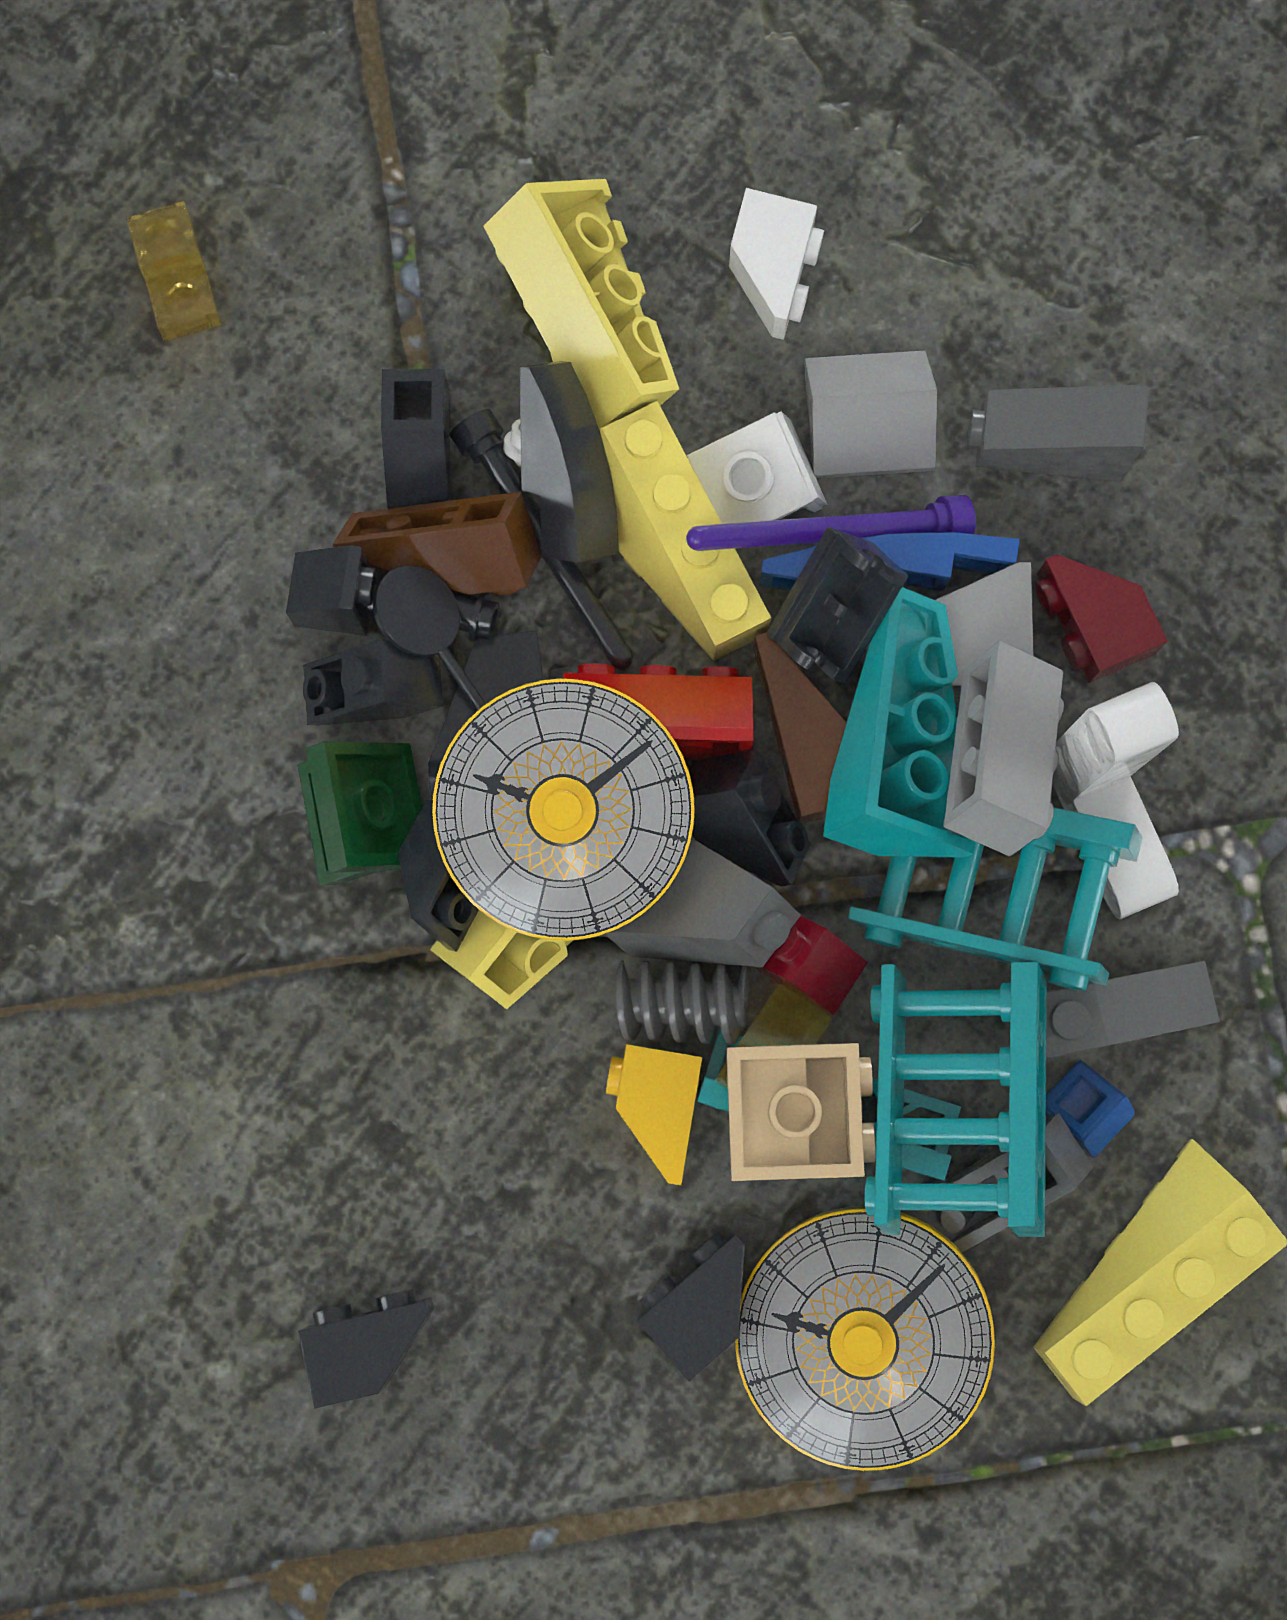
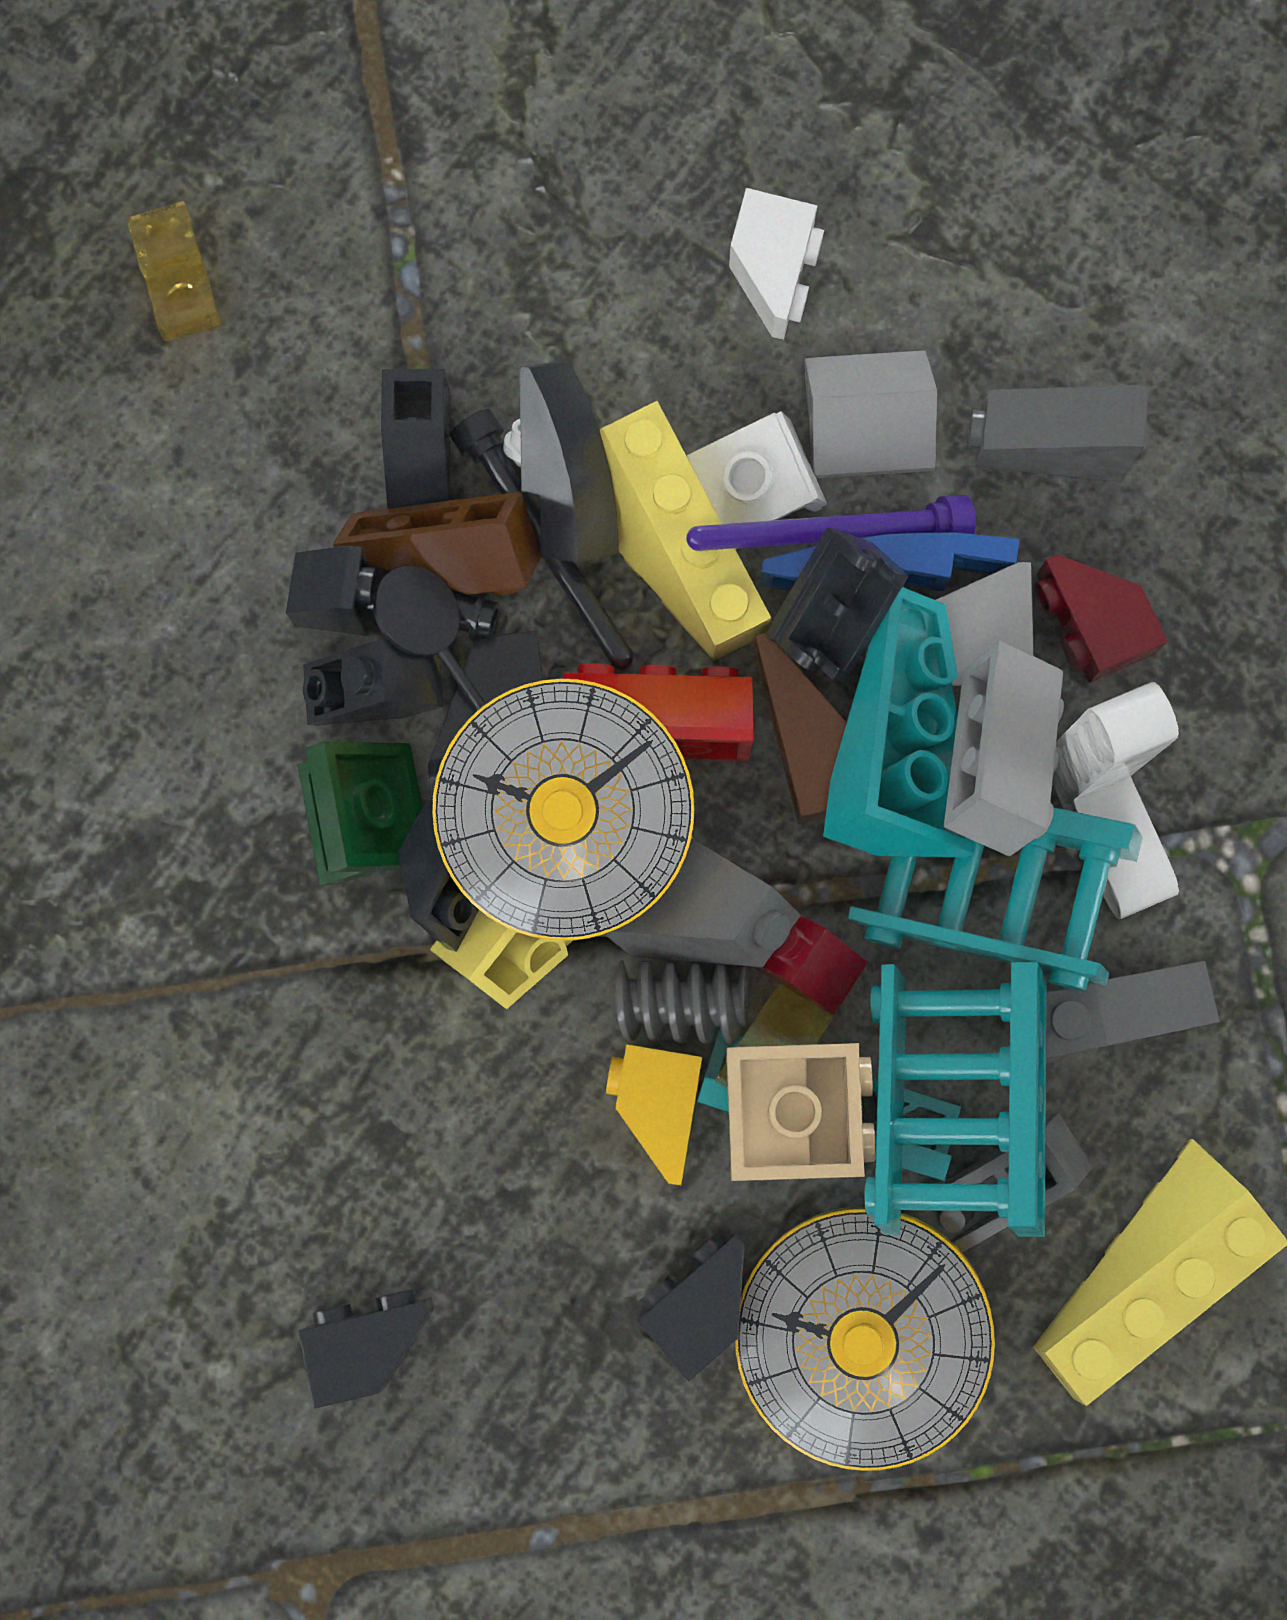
light yellow wedge [483,179,679,430] -> none
black slope [688,749,811,887] -> none
blue slope [1046,1059,1135,1157] -> none

